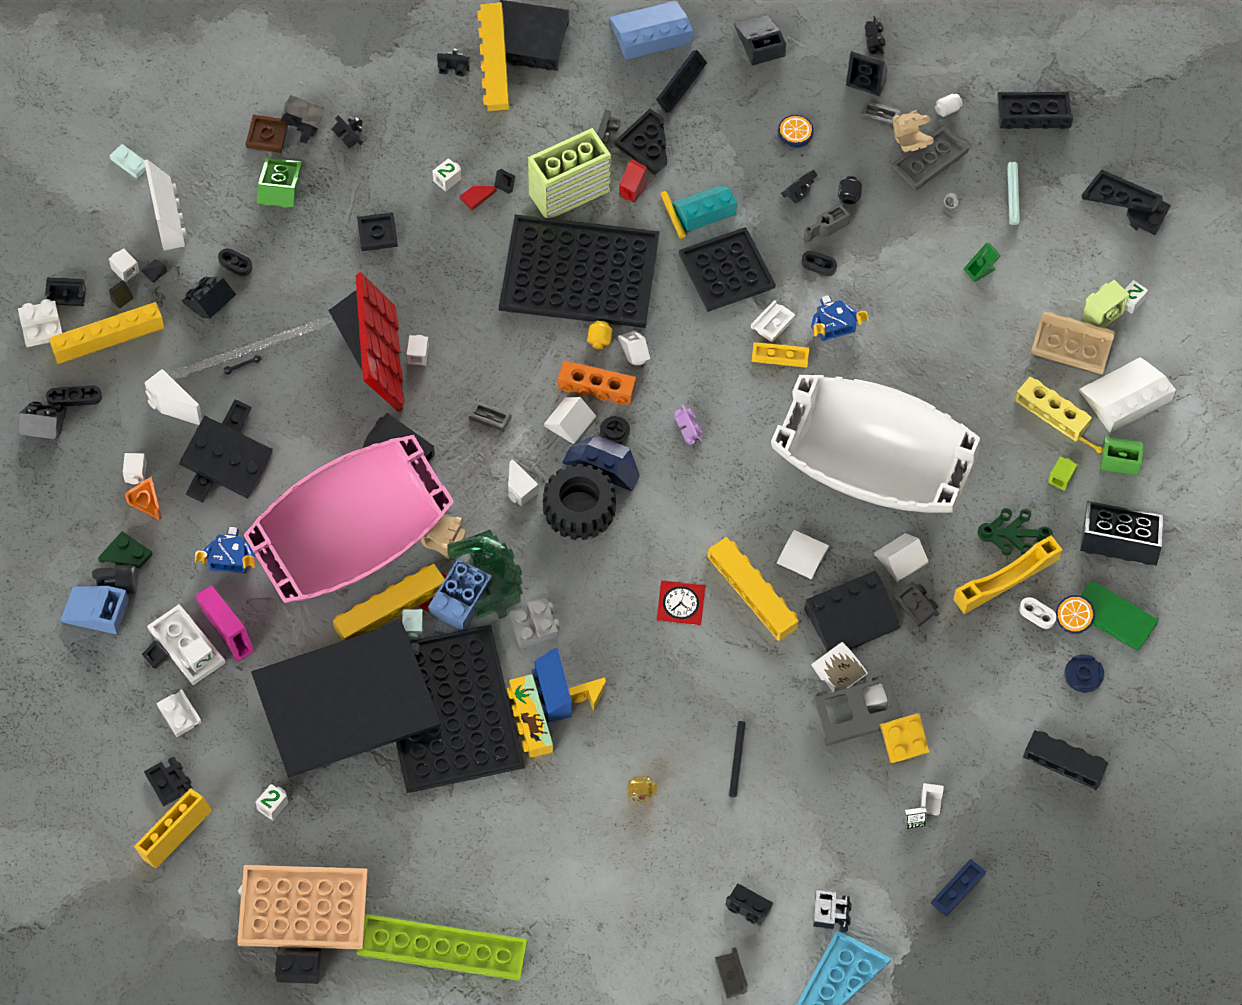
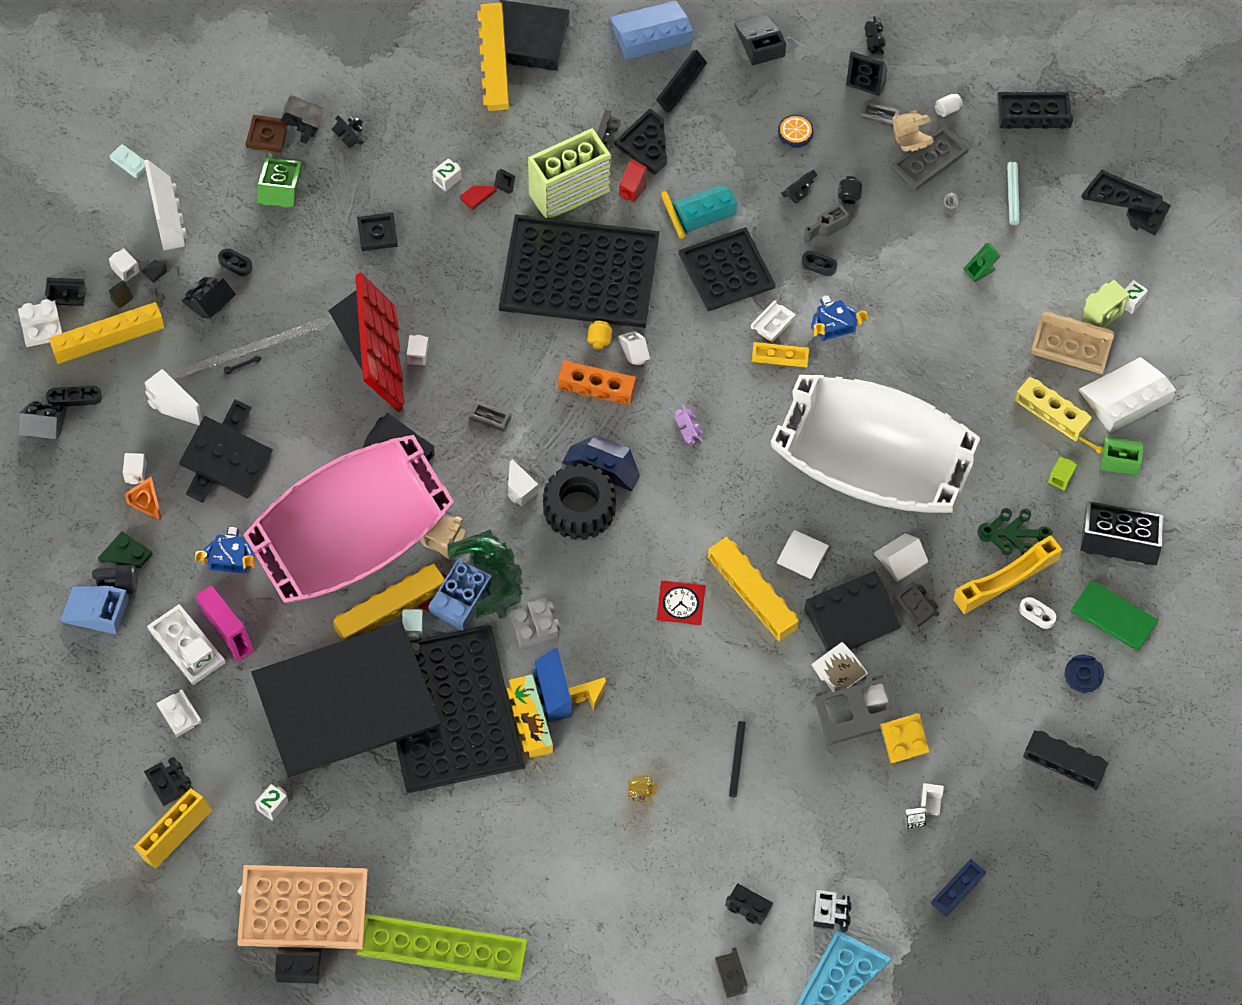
black plate [142,640,170,669] -> none
black hips [437,48,470,77] -> none
white slope [544,397,596,445] -> none
black gear [600,416,630,444] -> none
light orange tile [1056,595,1095,634] -> none

